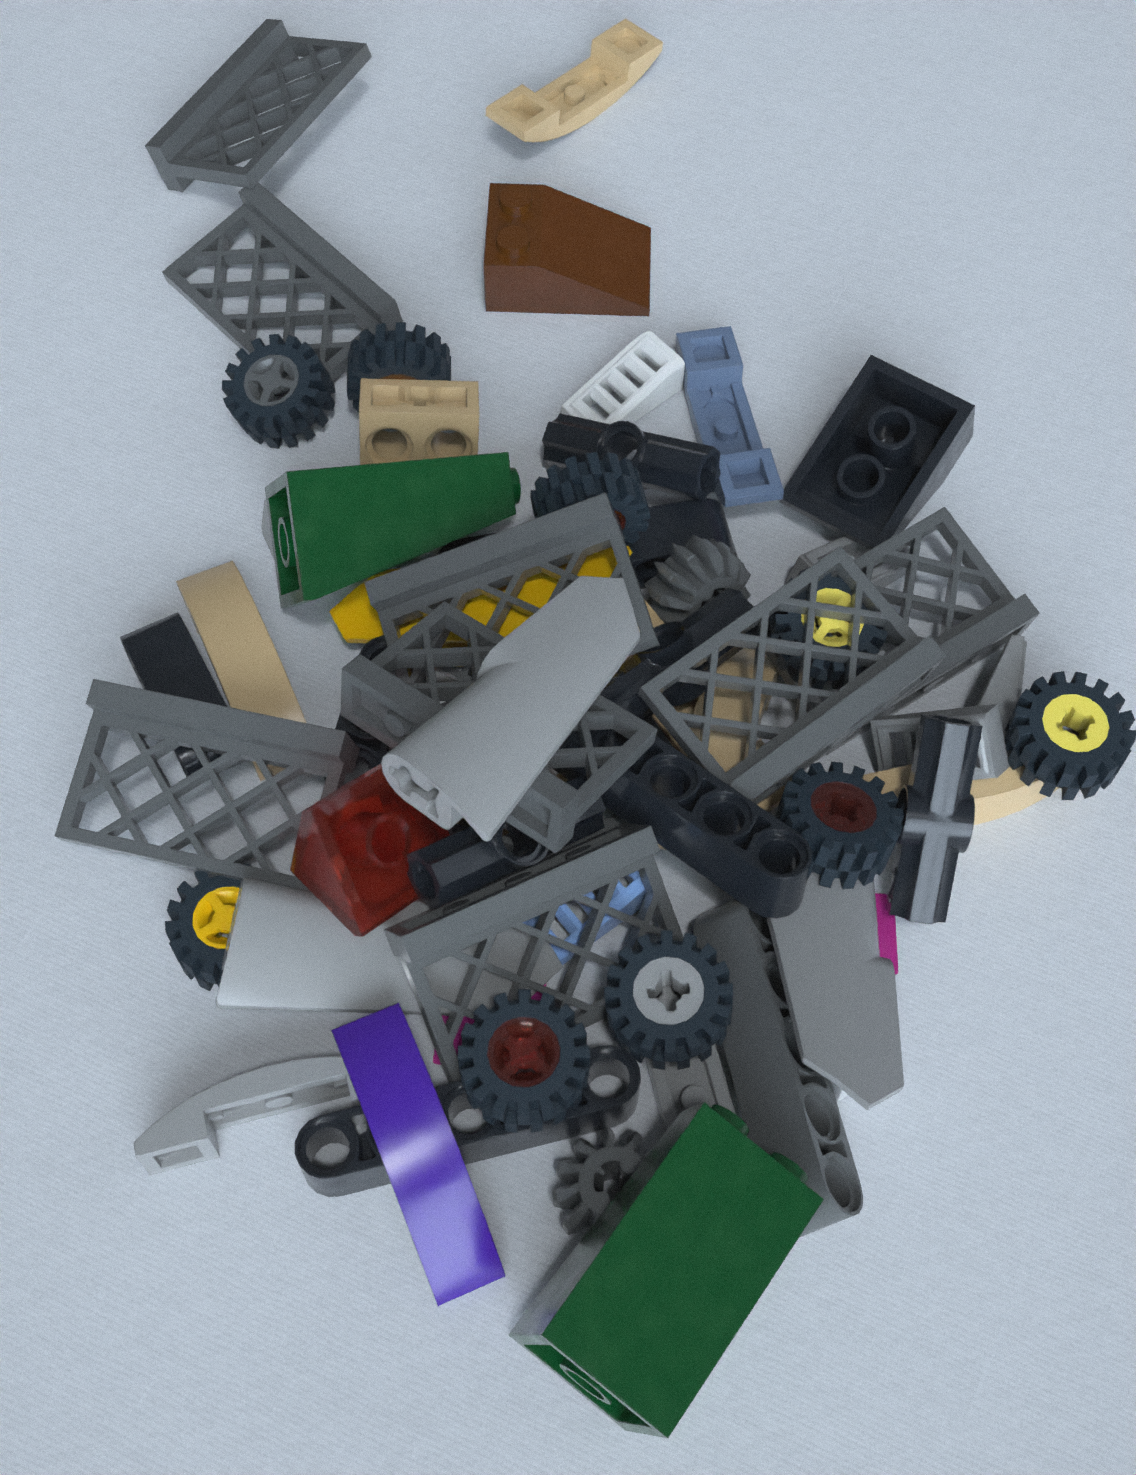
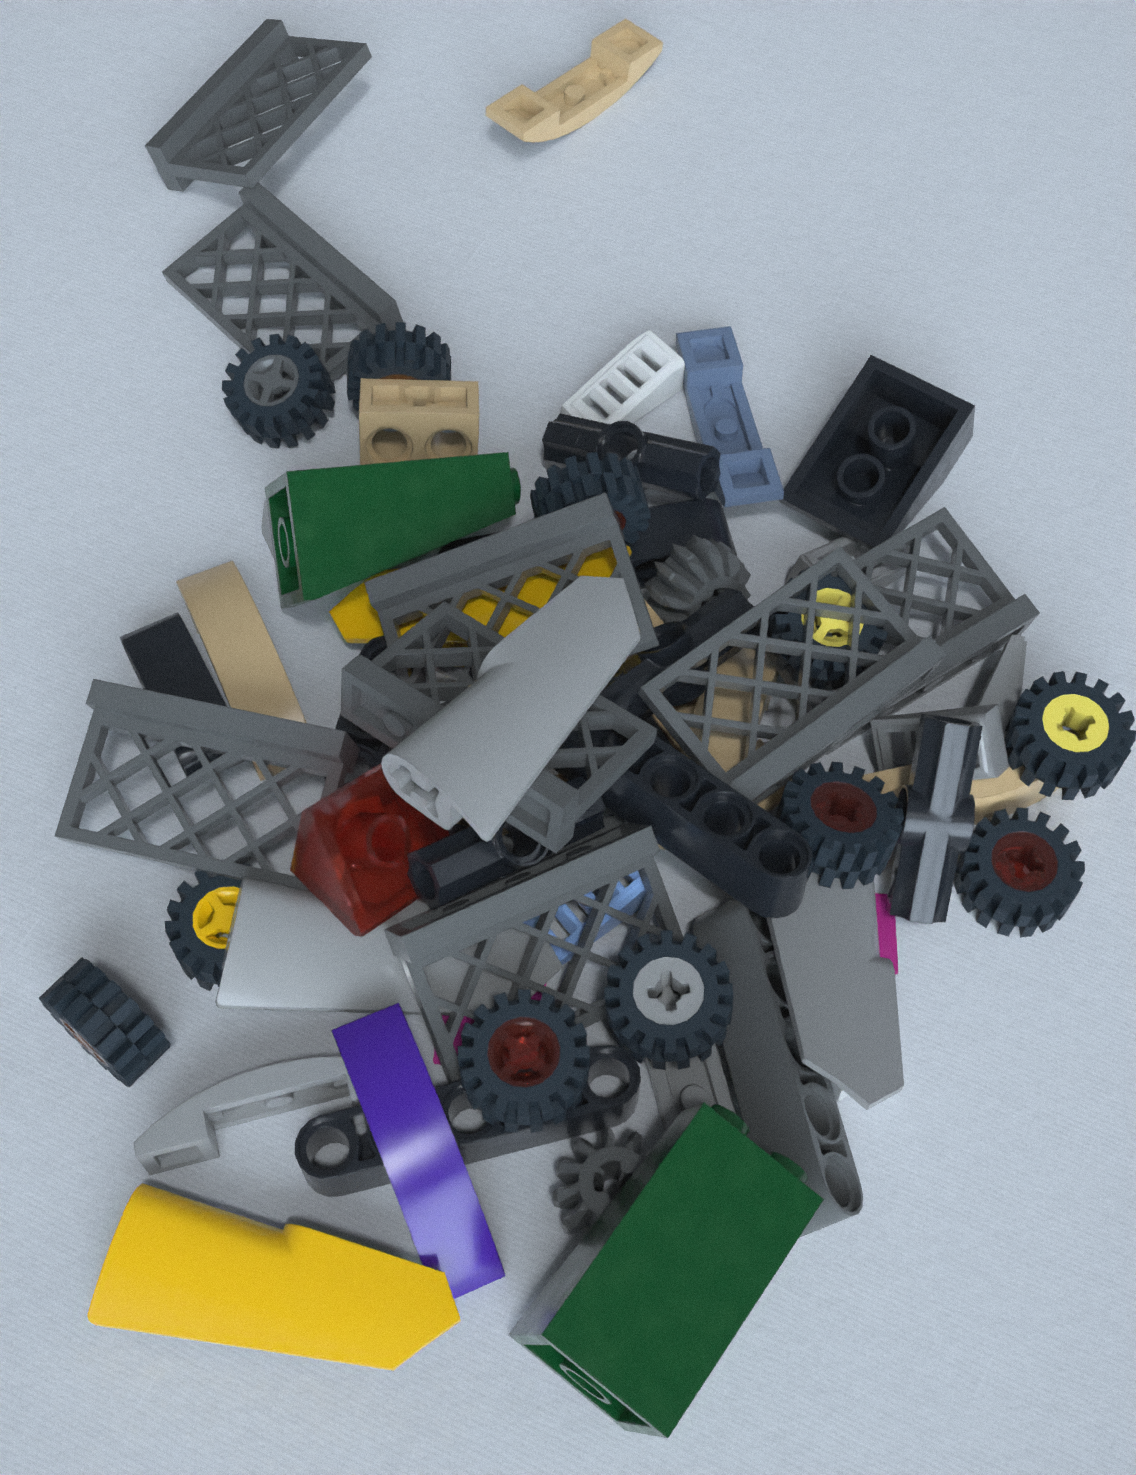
reddish brown slope [484,183,651,317] -> none
none -> black wheel [39,957,171,1087]
none -> yellow panel [87,1183,461,1371]
none -> black wheel [954,807,1085,938]

